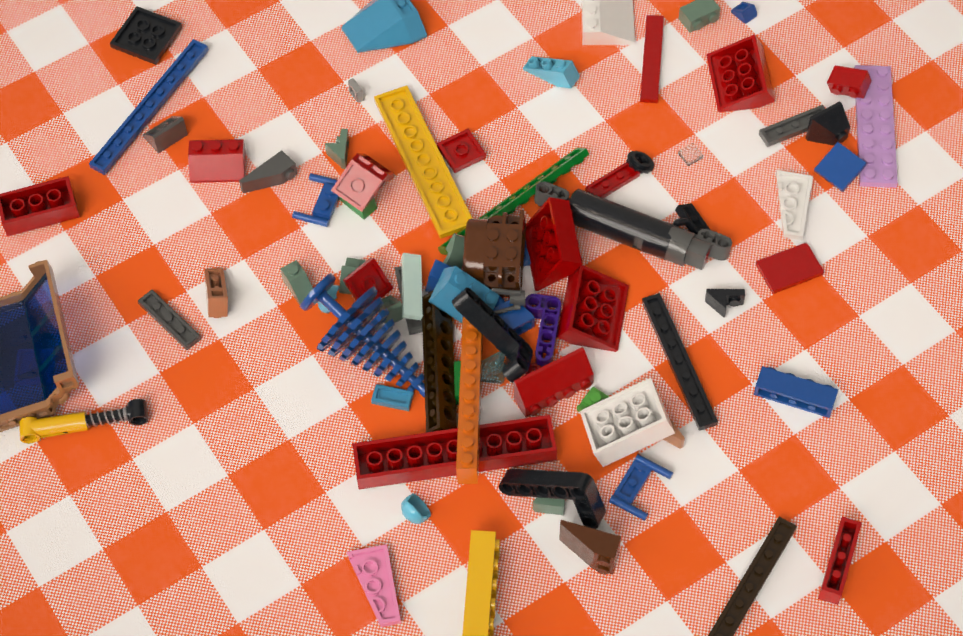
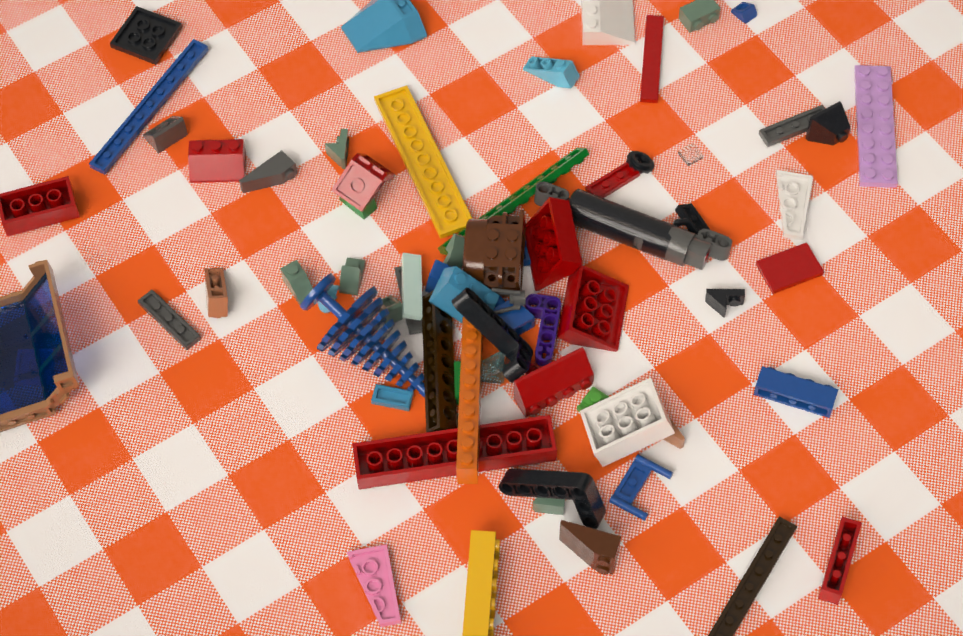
piece [19,399,148,444] -> none
blue plate [292,173,339,227] -> none
red plate [343,257,393,303] -> none
light grey tile [348,78,364,103] -> none
medium azure hair [401,493,431,524] -> none
red plate [437,129,486,173] -> none
black plate [642,293,718,431] -> none
red slope [706,34,775,112] -> none
blue tile [814,142,867,192] -> none
red brick [827,65,872,98] -> none

